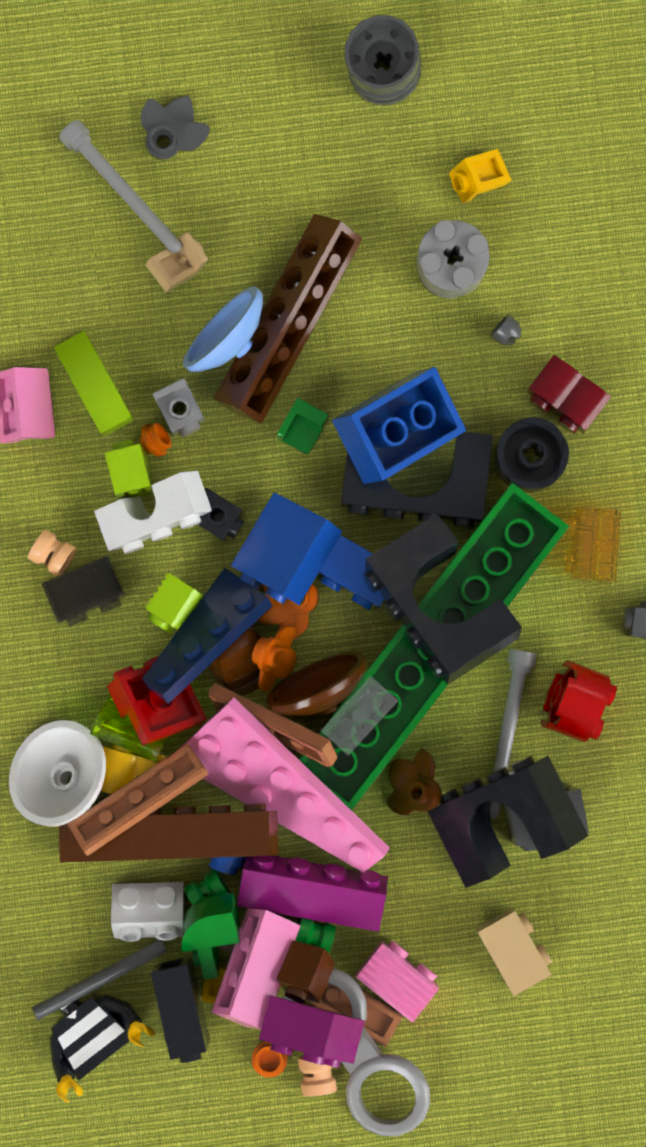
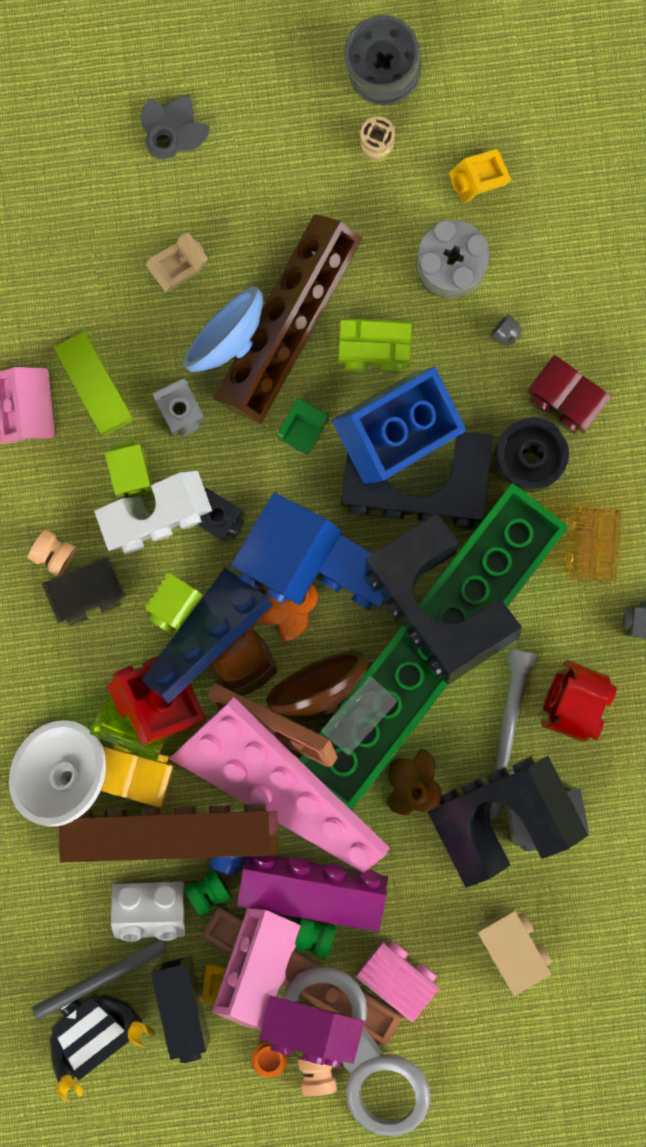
light grey piece [59,120,182,253] -> none
nougat tile [67,743,209,856] -> none
orange plate [140,423,172,457] -> none
green brick [182,892,241,980] -> none
orange plate [252,625,297,692] -> none
reddish brown brick [276,940,335,1003] -> none
none -> lime brick [338,318,412,374]
none -> tan wheel [360,116,395,160]

